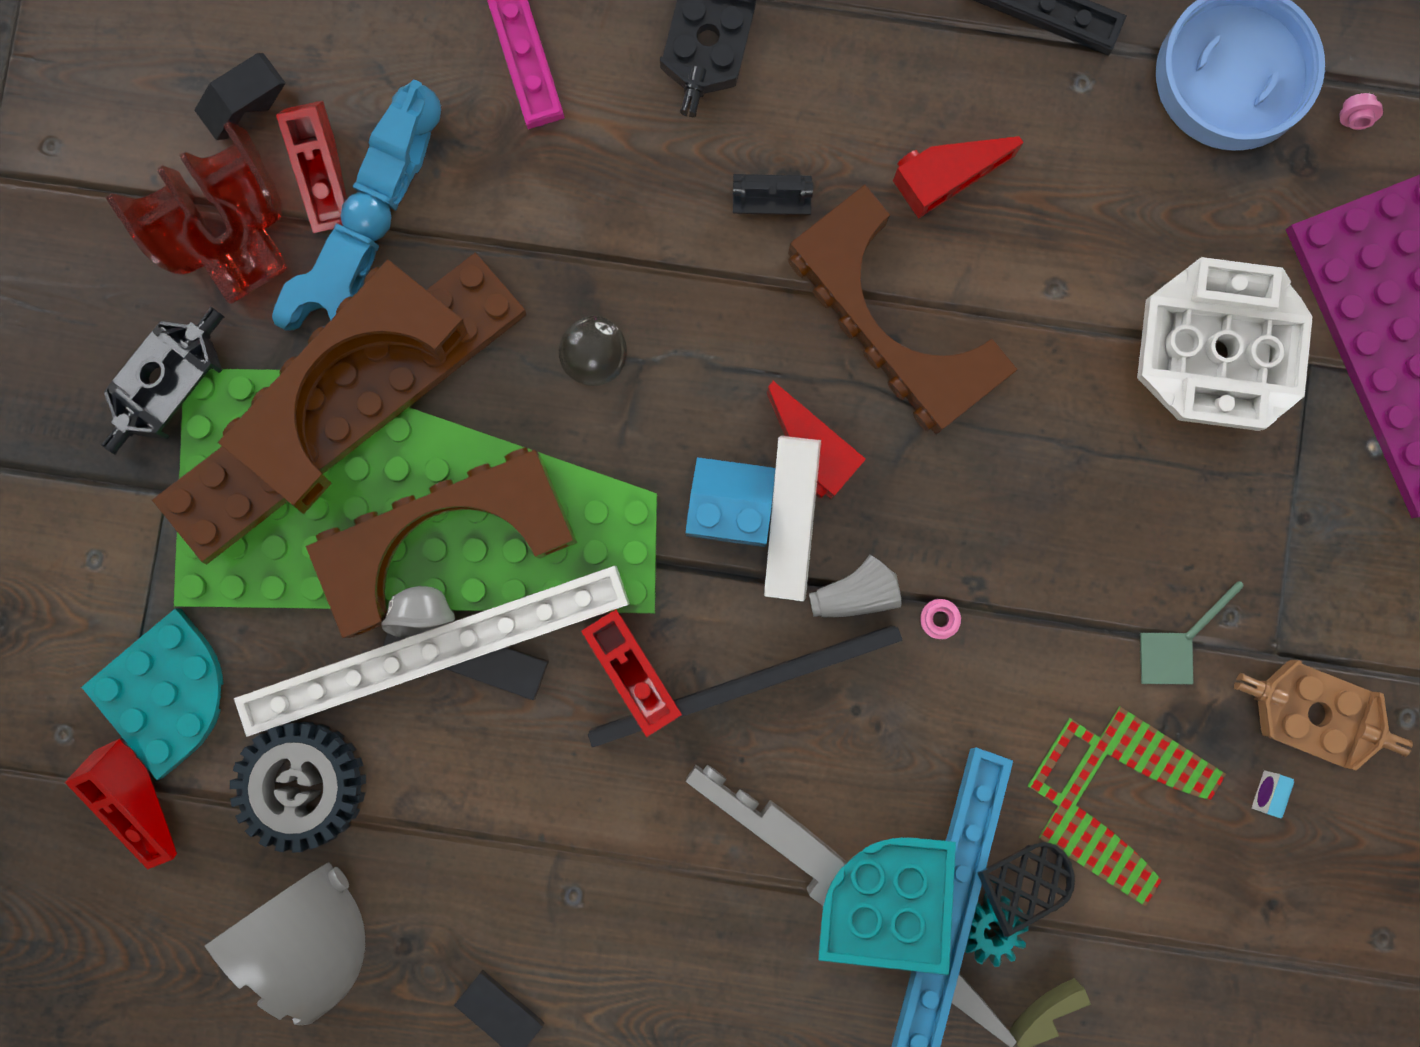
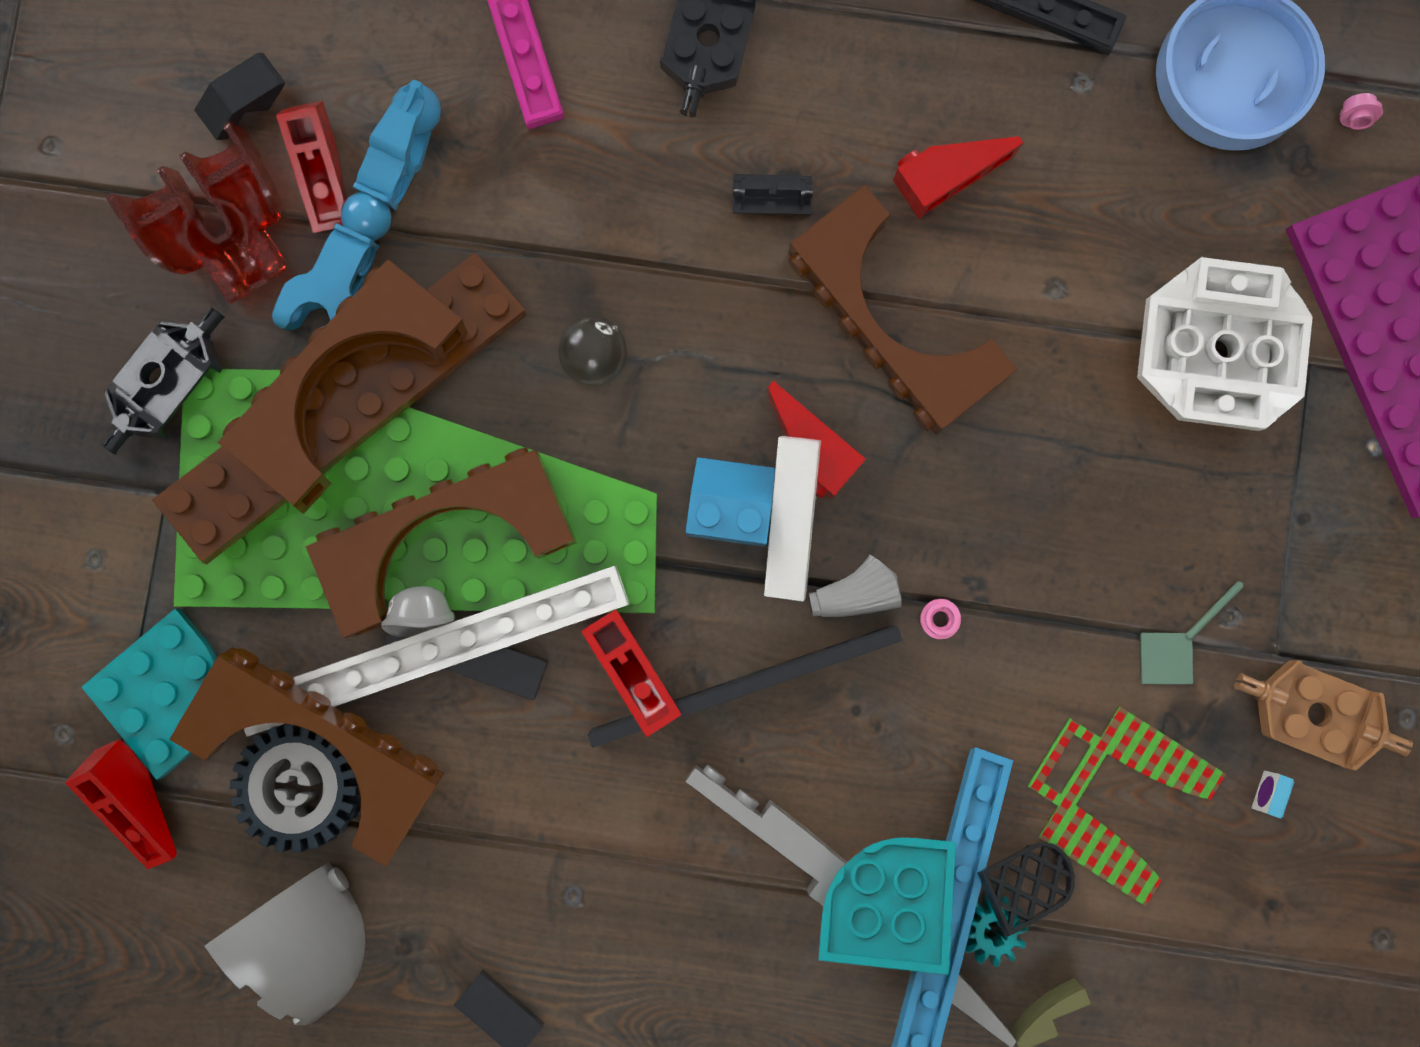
none -> reddish brown arch [169,647,444,867]

